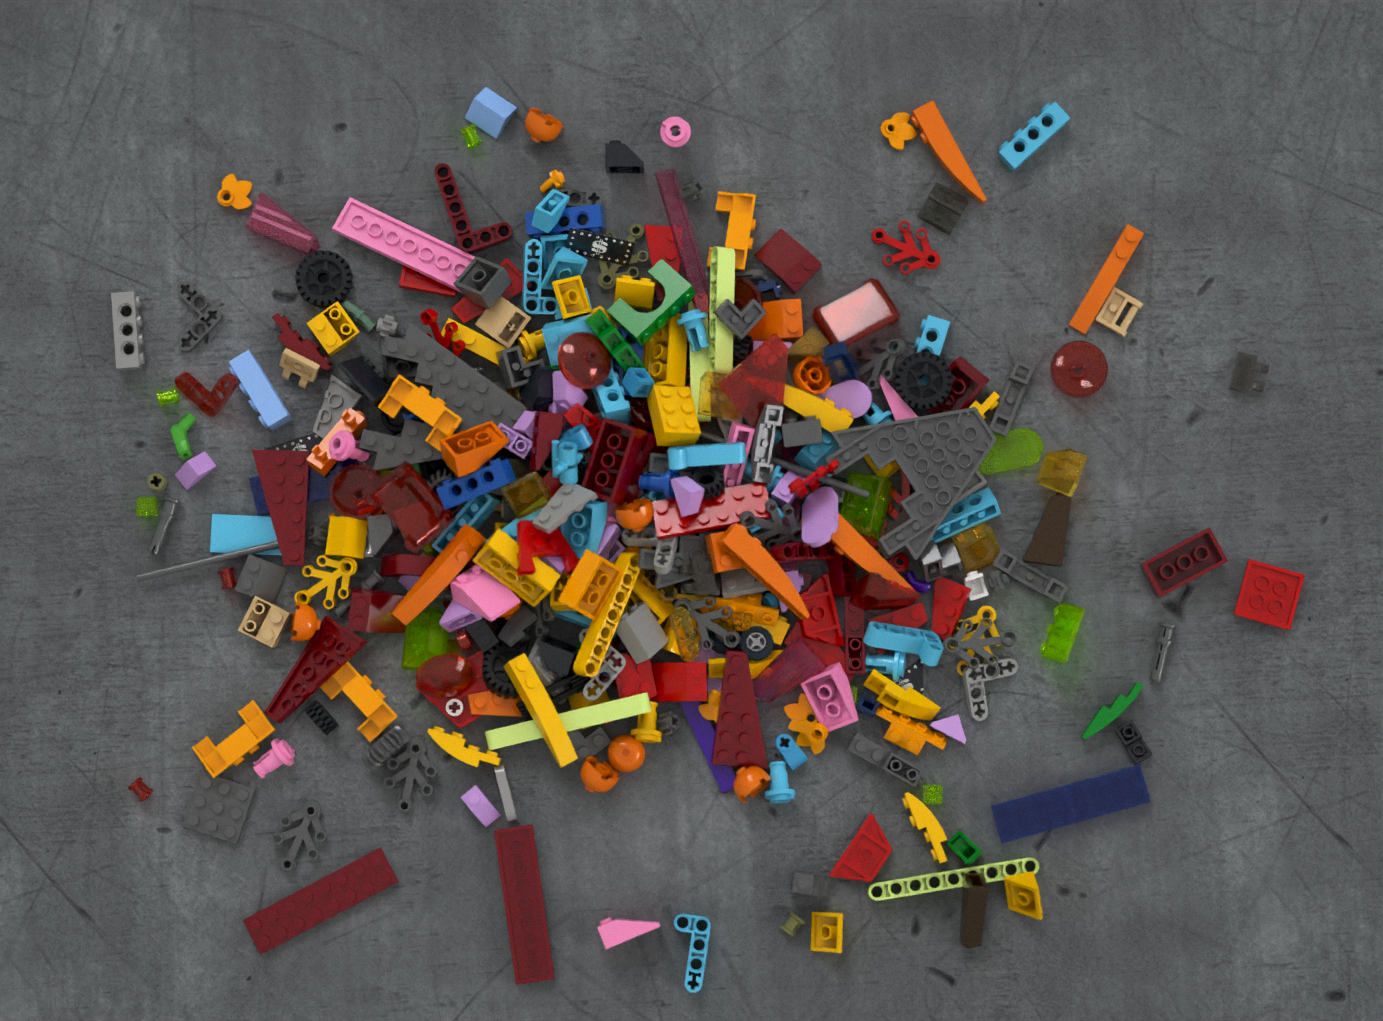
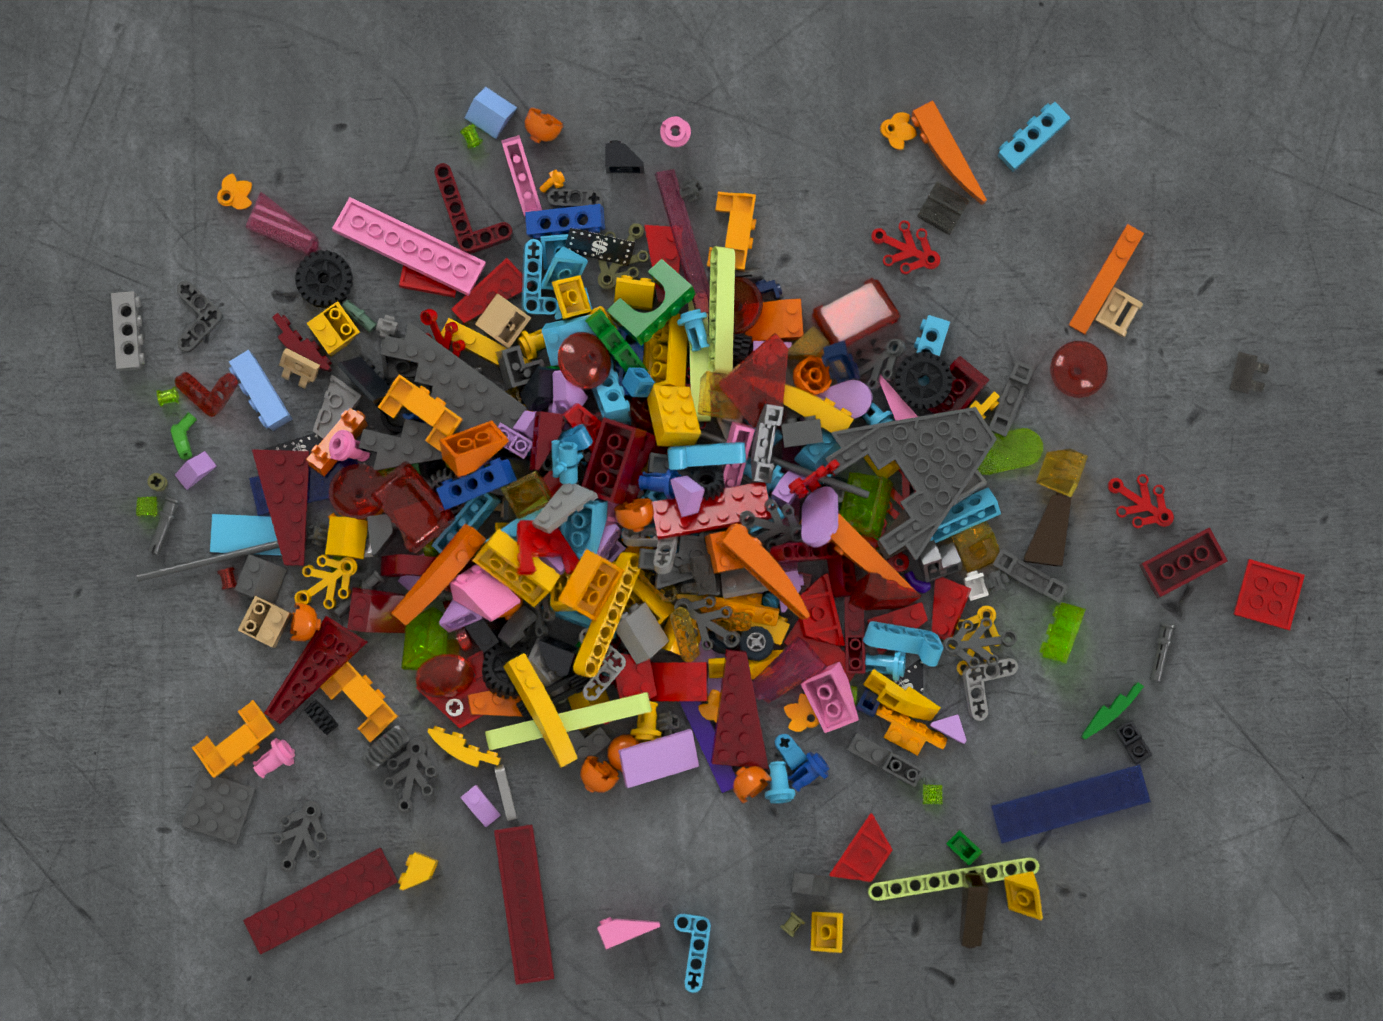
clear red bush [128,777,154,803] -> none
dark grey slope [453,256,512,309] -> none
medium azure slope [532,189,570,233] -> none
dark grey plate [713,299,767,340] -> none
dark red slope [754,229,822,295] -> none
light orange plate [793,720,828,755] -> none
yellow slope [902,792,947,863] -> none
none -> yellow slope [398,852,439,890]
none -> bright pink slope [501,135,542,216]
none -> lavender tile [618,729,699,788]
none -> blue piece [788,752,830,792]
none -> red plant [1107,474,1174,528]

